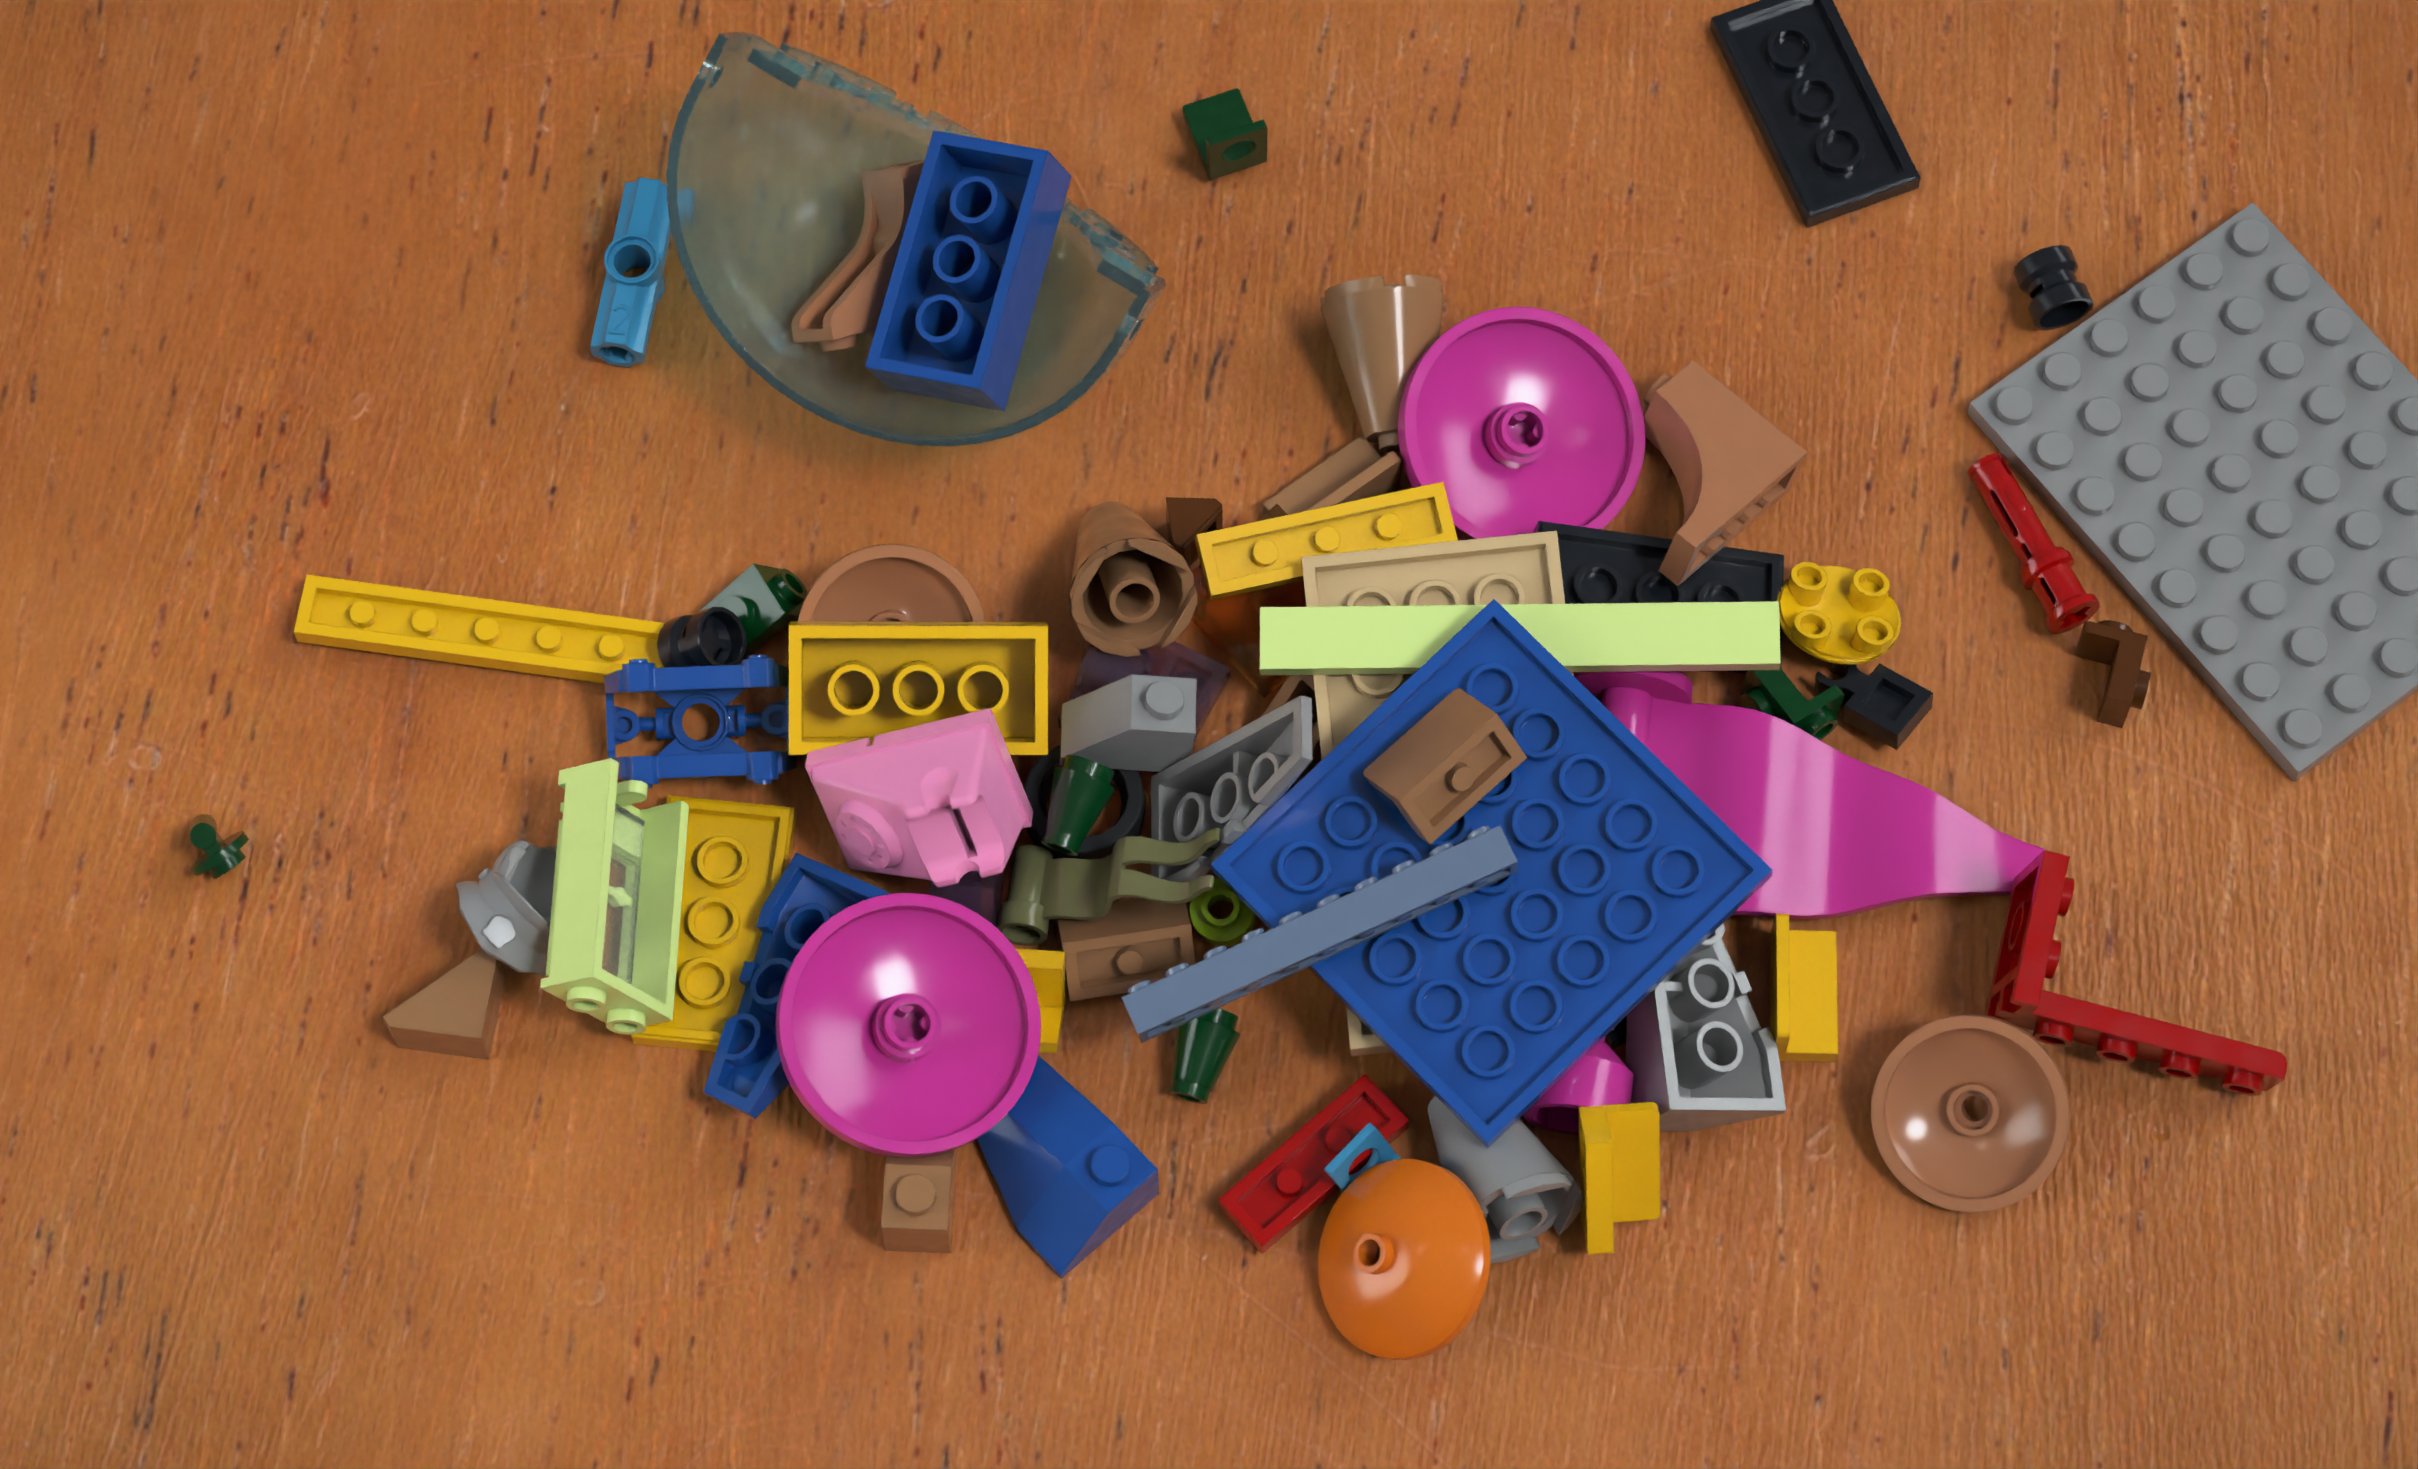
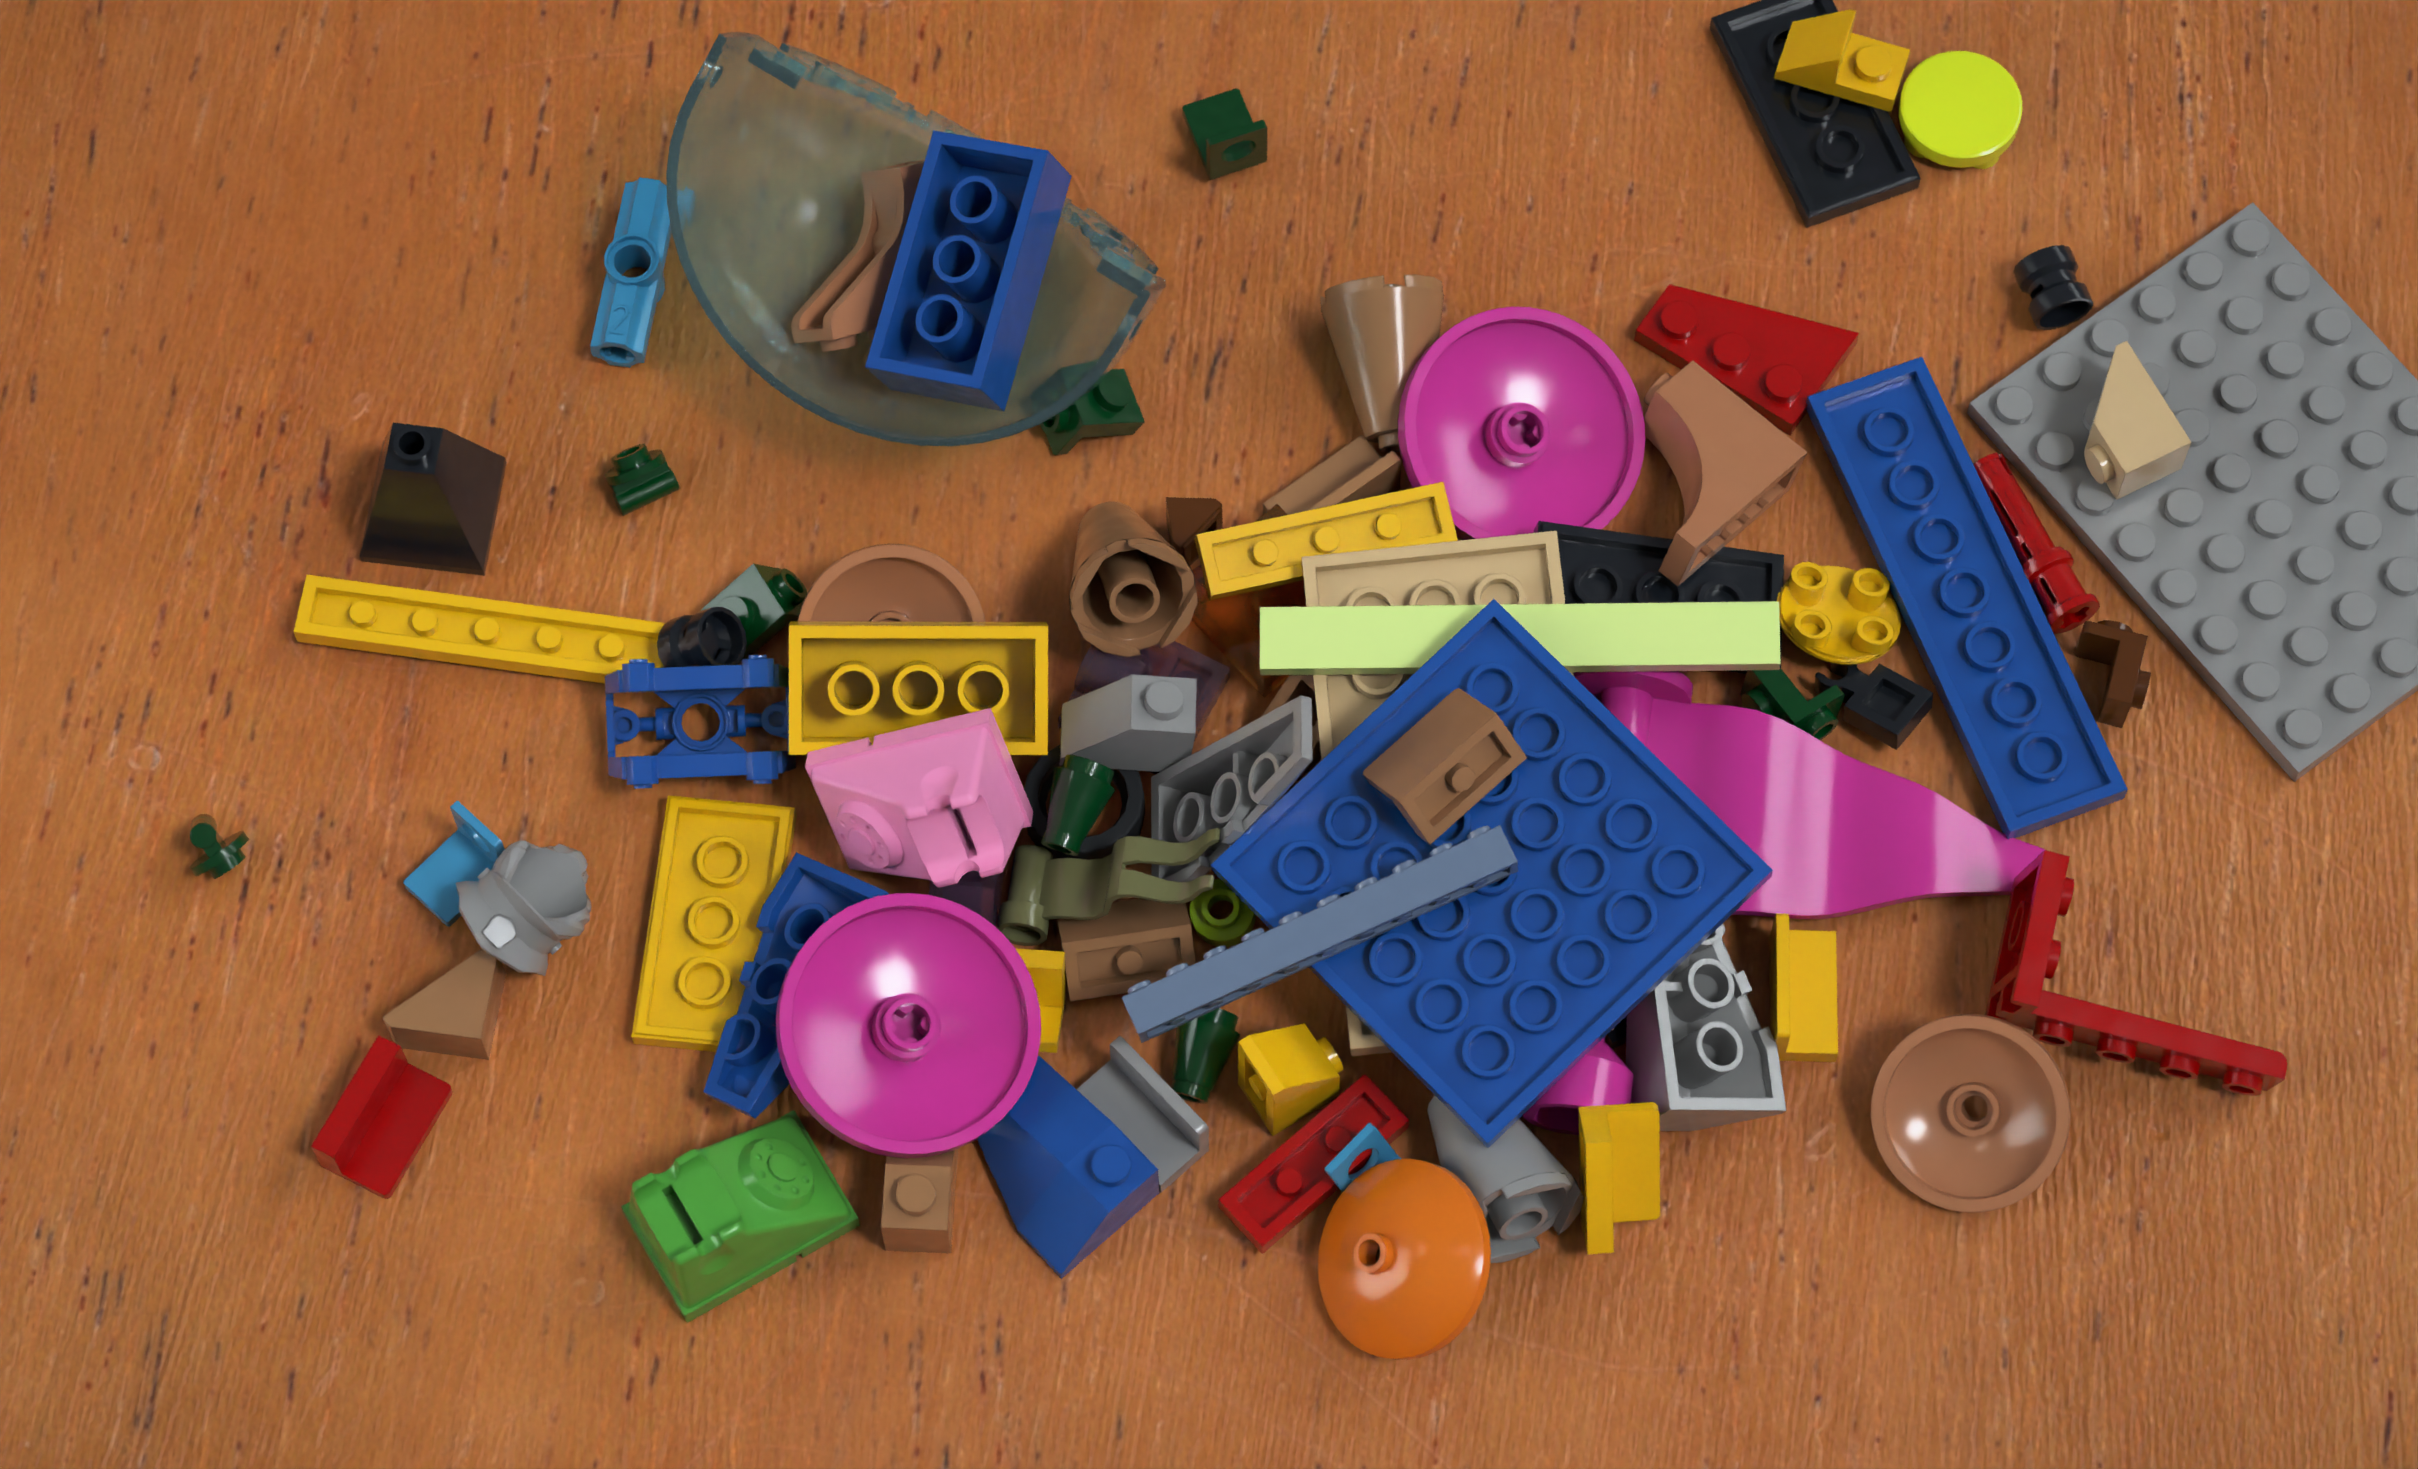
yellowish green door [540,758,689,1035] -> none
none -> red panel [311,1035,453,1199]
none -> black slope [359,423,506,576]
none -> dark azure bracket [403,800,505,927]
none -> dark green plate [605,444,680,516]
none -> bright green piece [621,1110,860,1323]
none -> dark green bracket [1036,369,1145,455]
none -> light grey panel [1077,1036,1209,1193]
none -> yellow slope [1238,1023,1343,1136]
none -> red wing [1634,284,1859,436]
none -> yellow slope [1774,9,1911,112]
none -> blue plate [1806,357,2128,839]
none -> neon yellow tile [1898,51,2023,169]
none -> tan slope [2084,341,2192,500]

